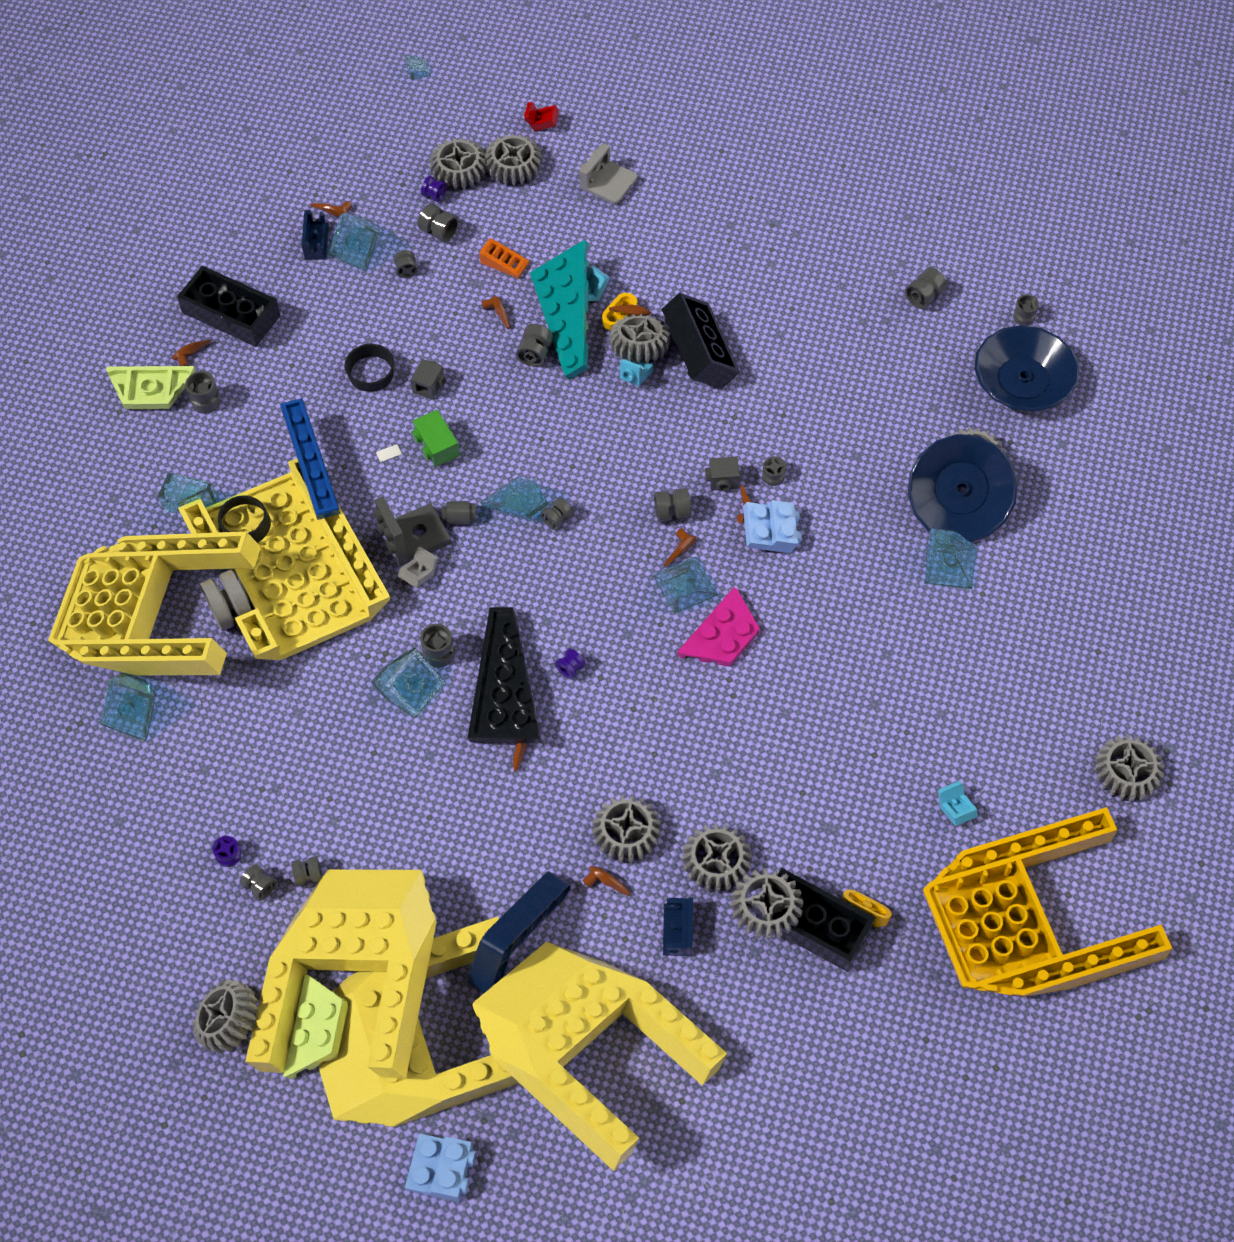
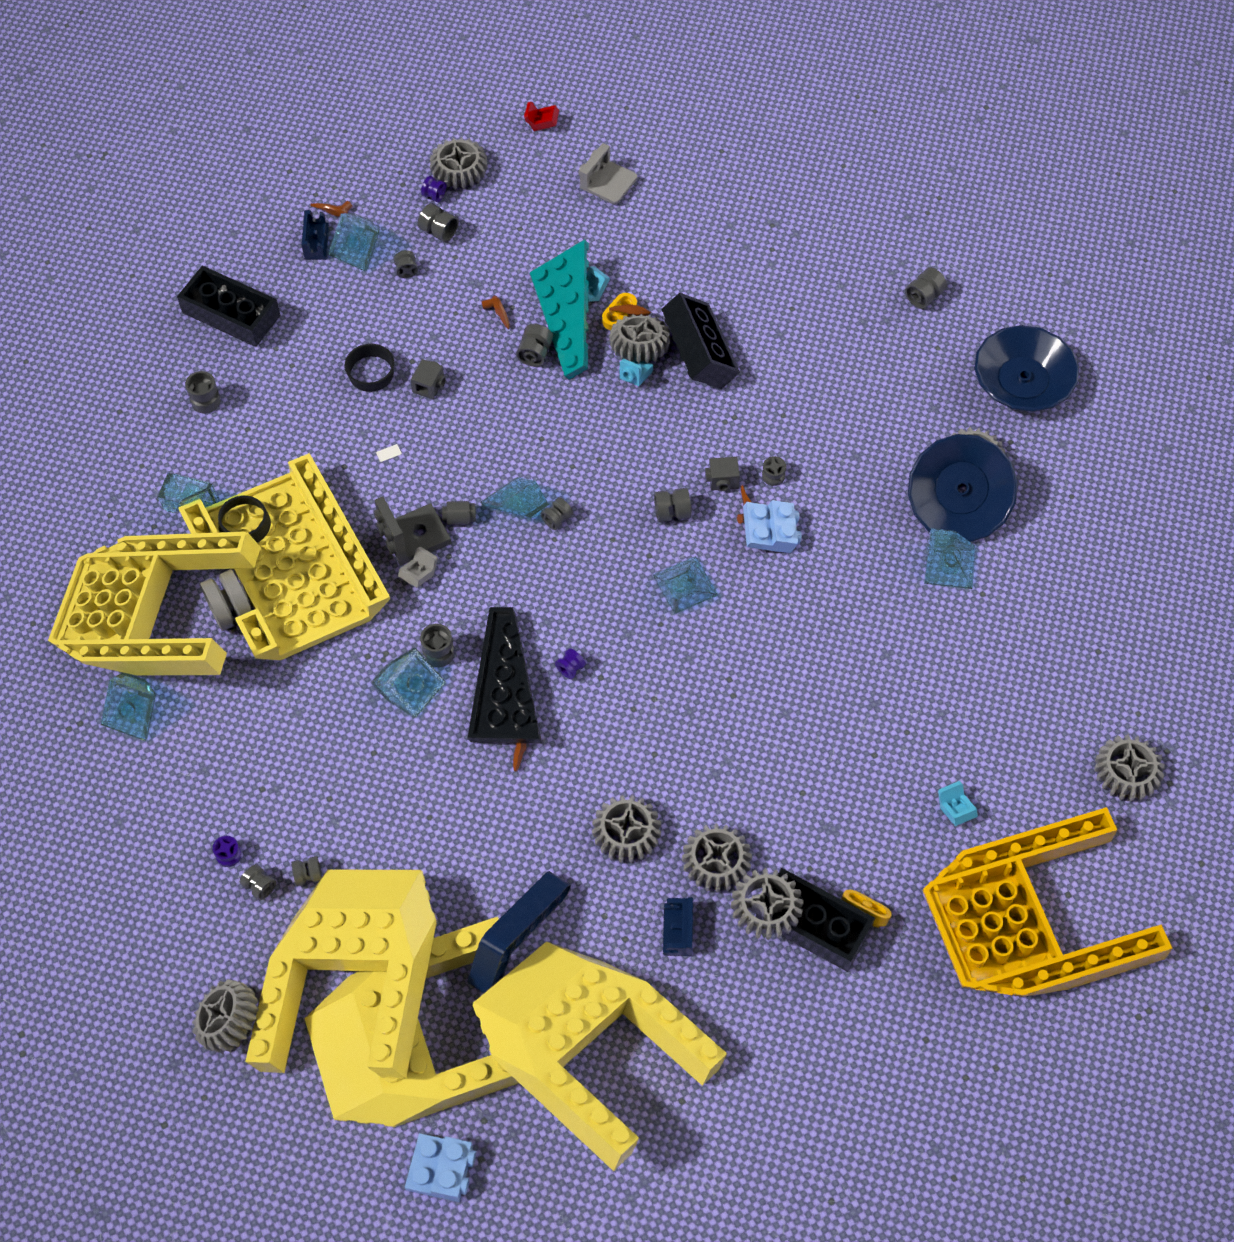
yellowish green wing [106,366,195,409] -> none
dark orange bar [172,339,211,366] -> none
blue tile [280,398,340,520] -> none
yellowish green wing [283,975,349,1079] -> none
clear light blue slope [404,55,431,80] -> none
bright green brick [411,410,460,467] -> none
orange slope [479,238,529,279] -> none
light grey gear [485,133,542,186] -> none
dark orange bar [582,866,631,896] -> none
dark orange bar [664,528,696,567] -> none
dark pink wing [677,587,760,667] -> none
dark grey wheel [1013,294,1039,326] -> none

